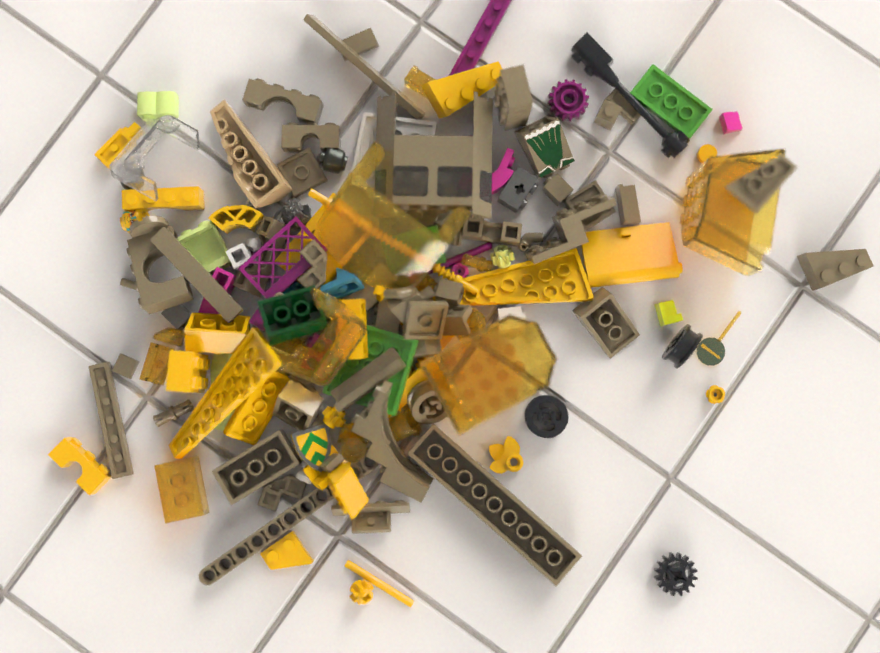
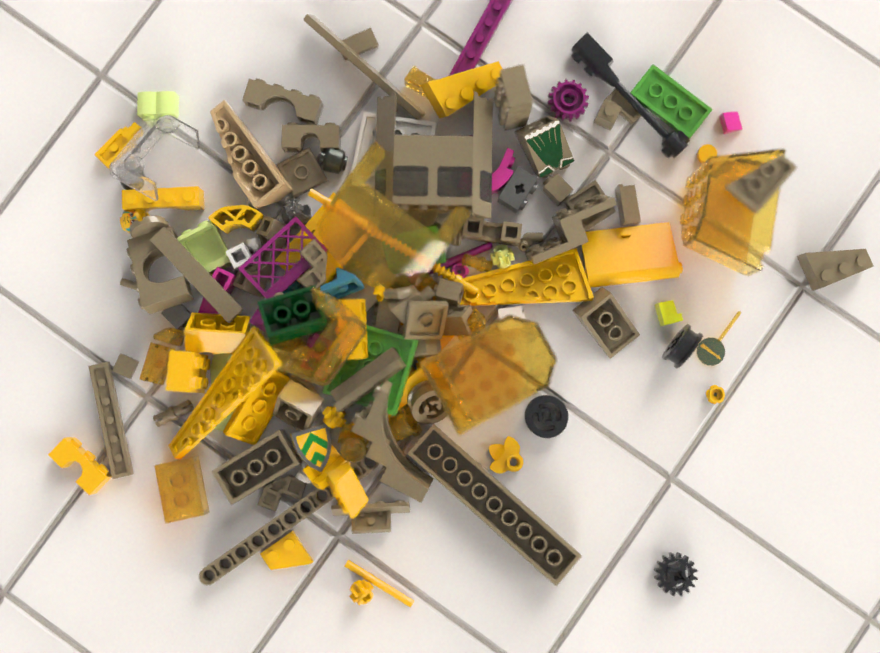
dark tan tile [319,453,344,472] -> none

